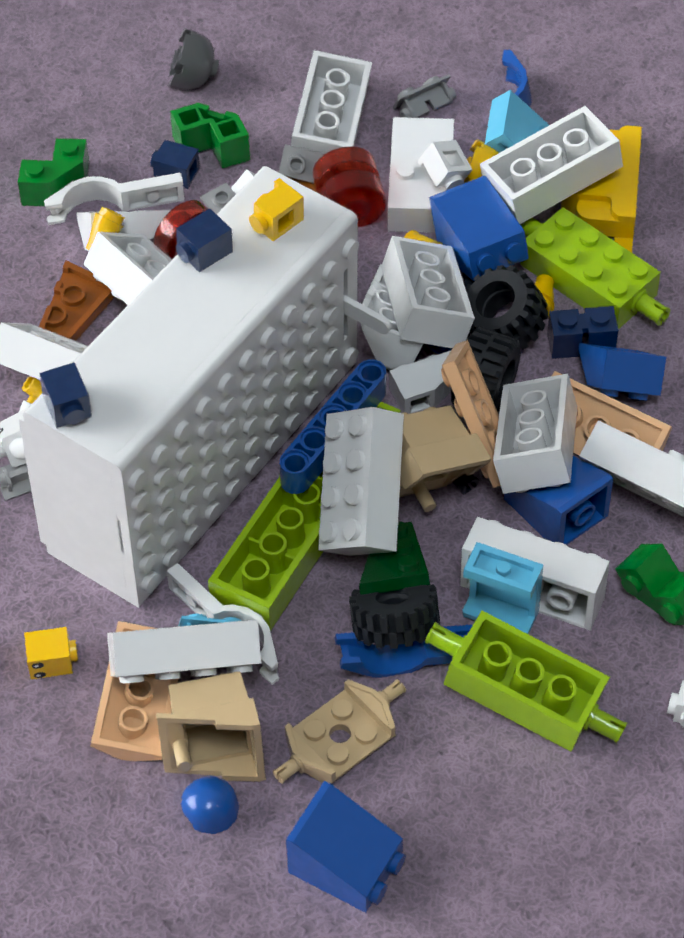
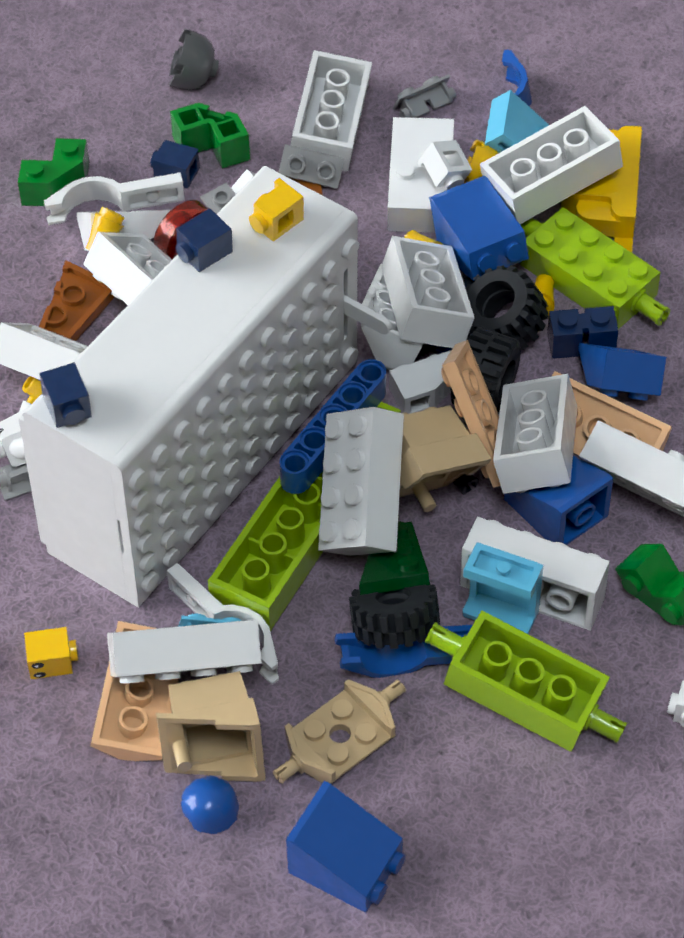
clear red wheel [312,146,386,227] -> none

